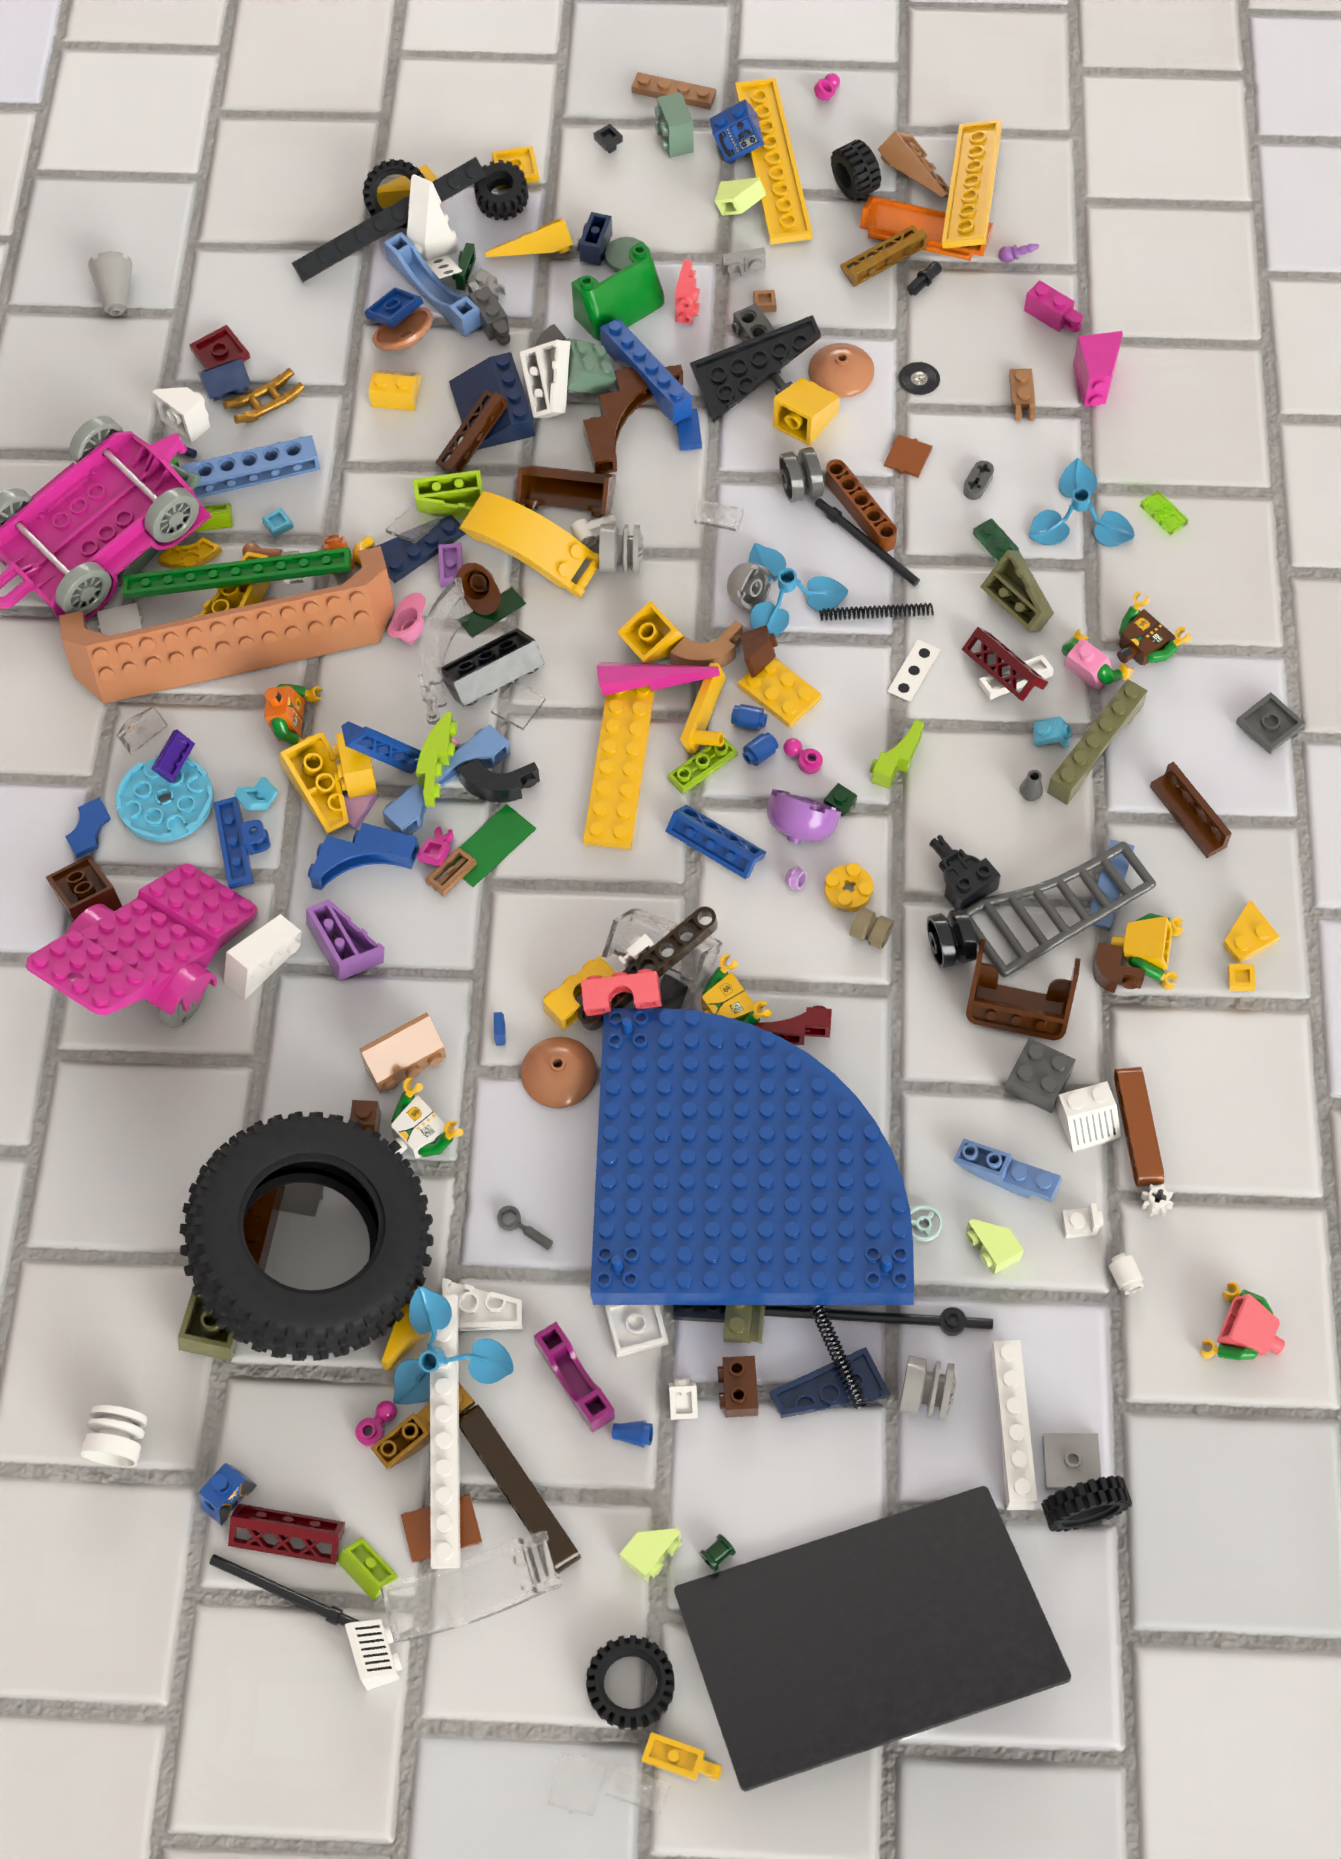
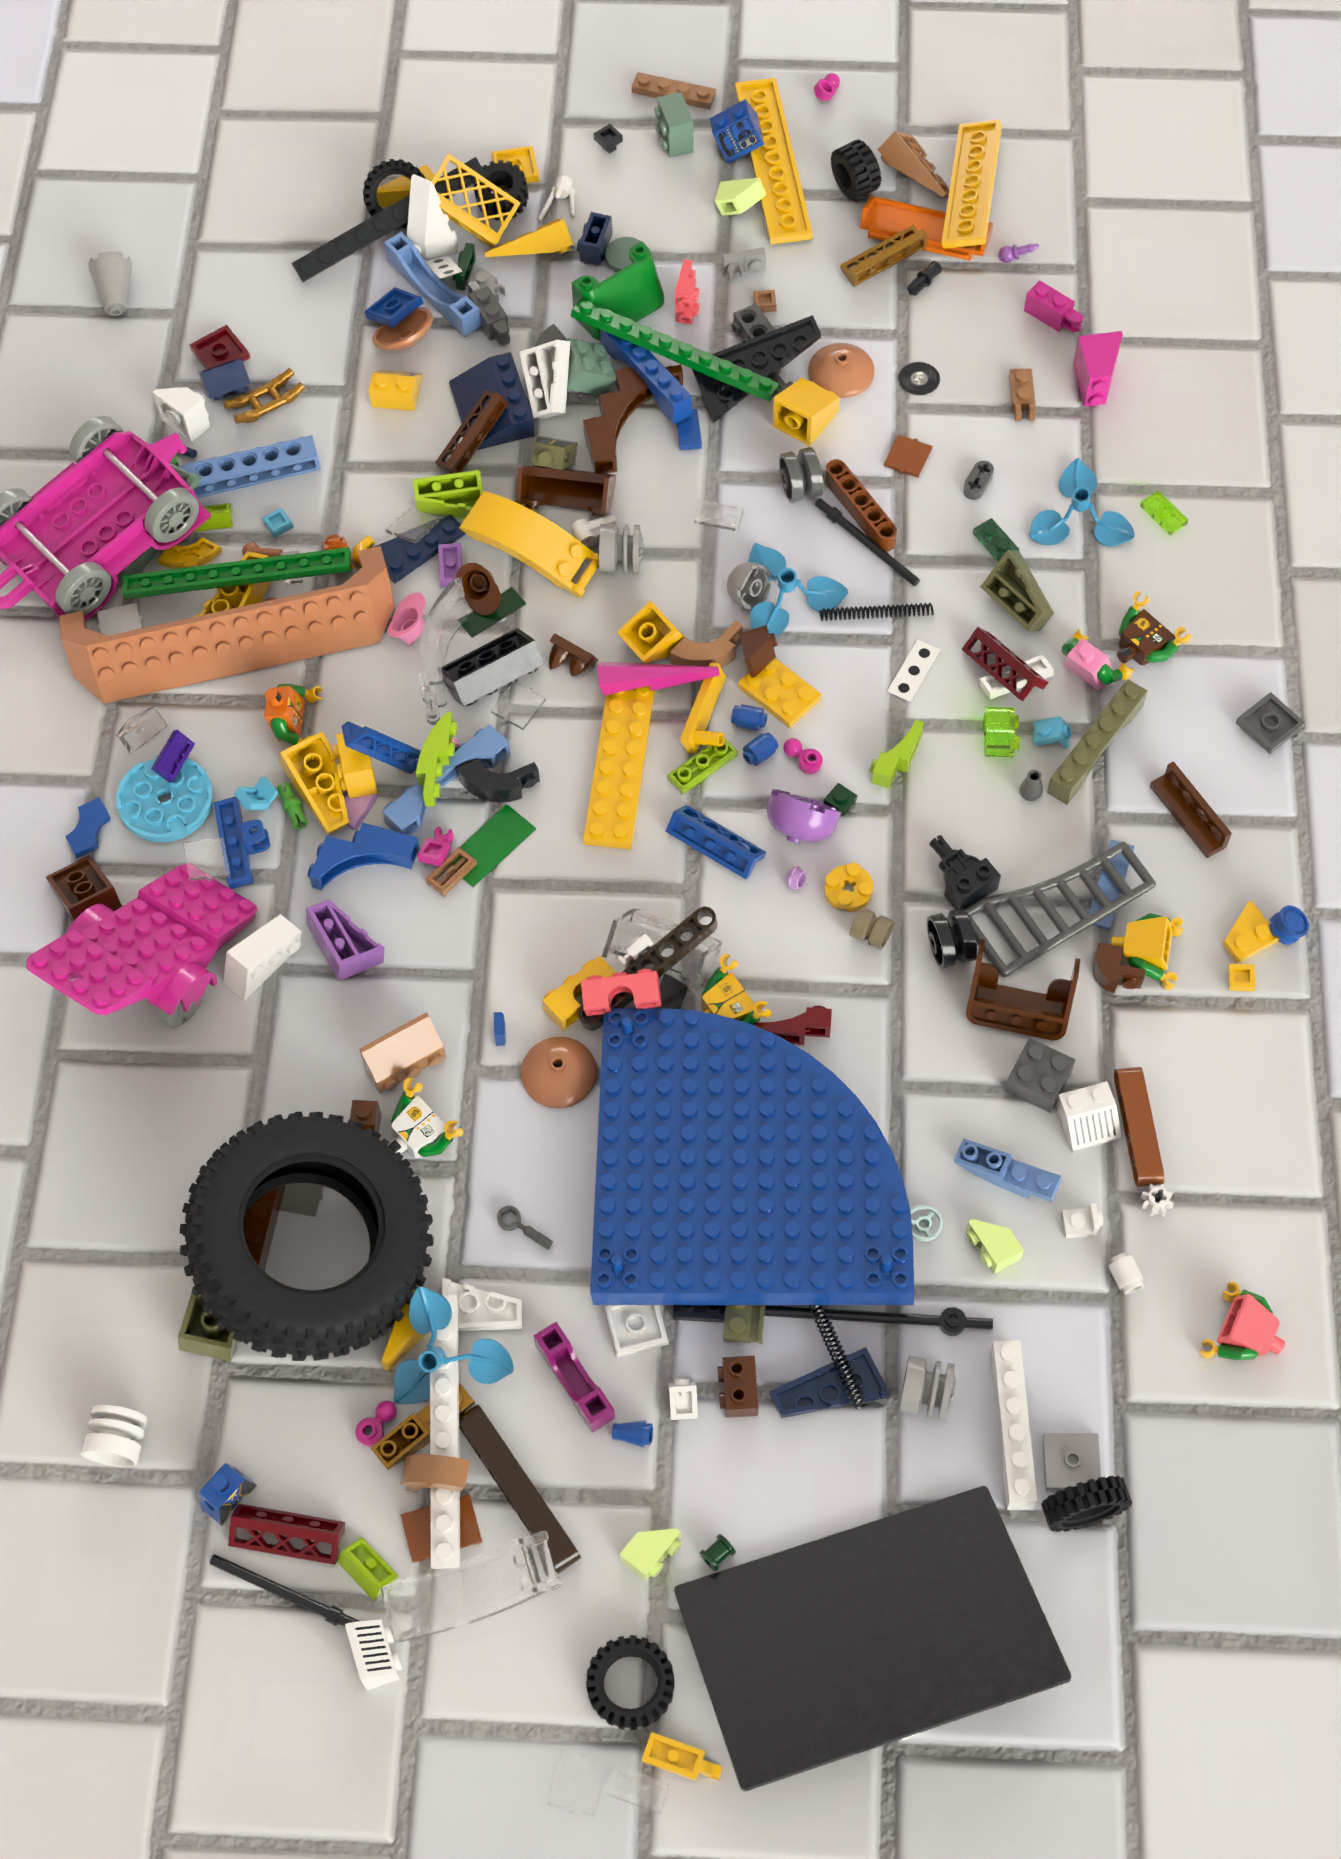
none -> clear piece [183,838,230,881]
none -> bright green pin [276,782,308,830]
none -> medium nougat arch [400,1454,470,1493]
none -> yellow fence [431,153,520,248]
none -> olive torso [531,435,578,470]
none -> white plant [538,176,575,221]
none -> reddish brown tile [549,633,598,676]
none -> green plate [570,299,780,402]
none -> clear neon green brick [983,707,1020,757]
none -> blue wheel [1269,905,1309,945]

